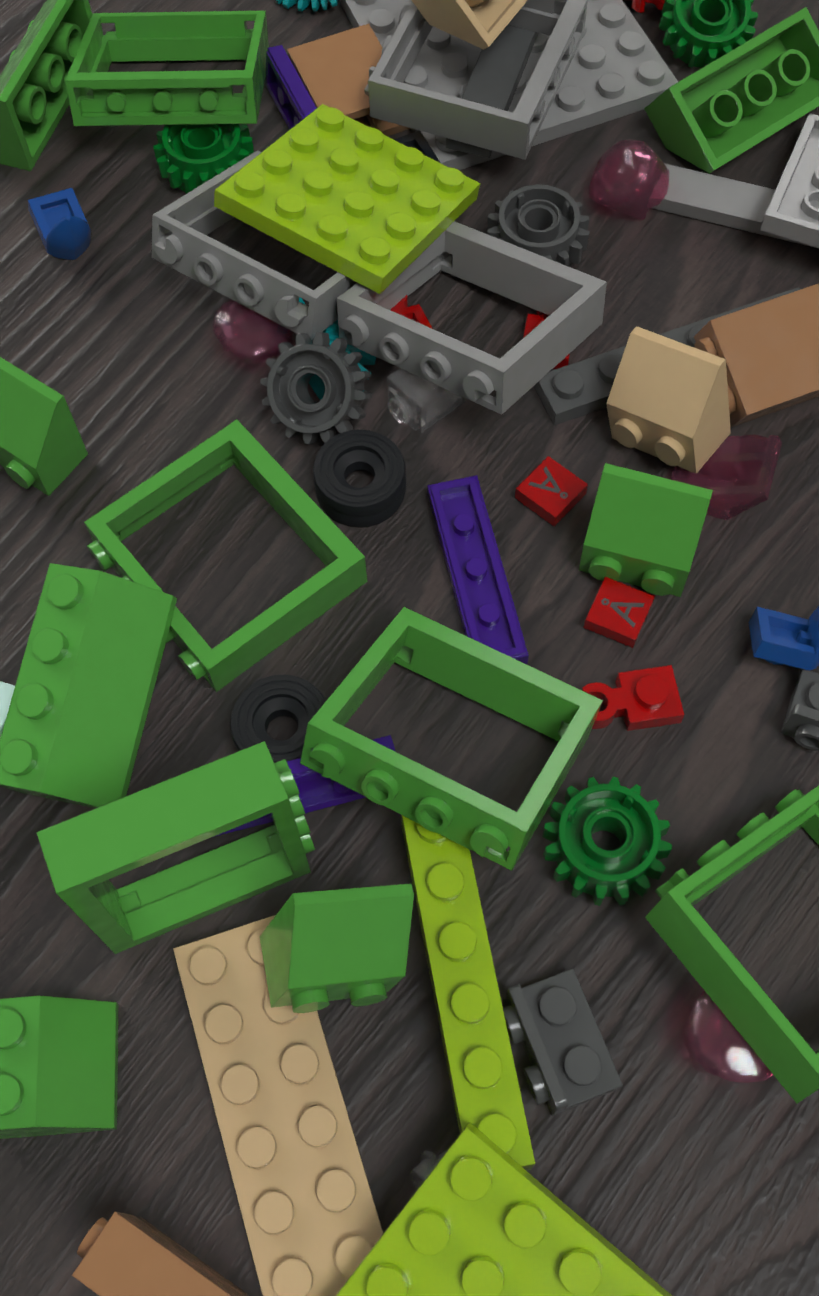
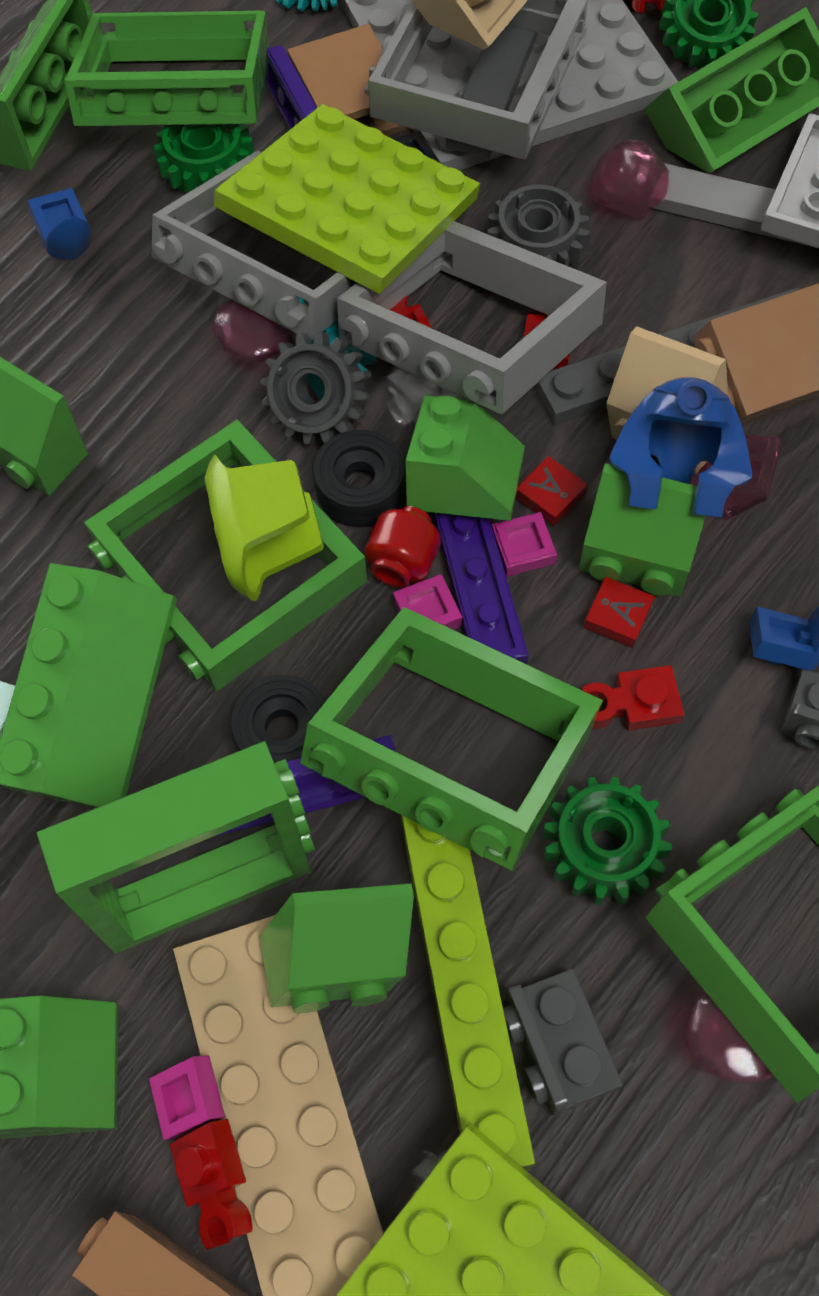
none -> dark pink tile [149,1055,225,1140]
none -> red plate [169,1118,253,1250]
none -> lime piece [205,454,324,601]
none -> red head [364,506,441,588]
none -> dark pink tile [393,574,463,630]
none -> bright green slope [406,395,525,521]
none -> dark pink tile [491,512,557,577]
none -> blue piece [610,377,753,518]

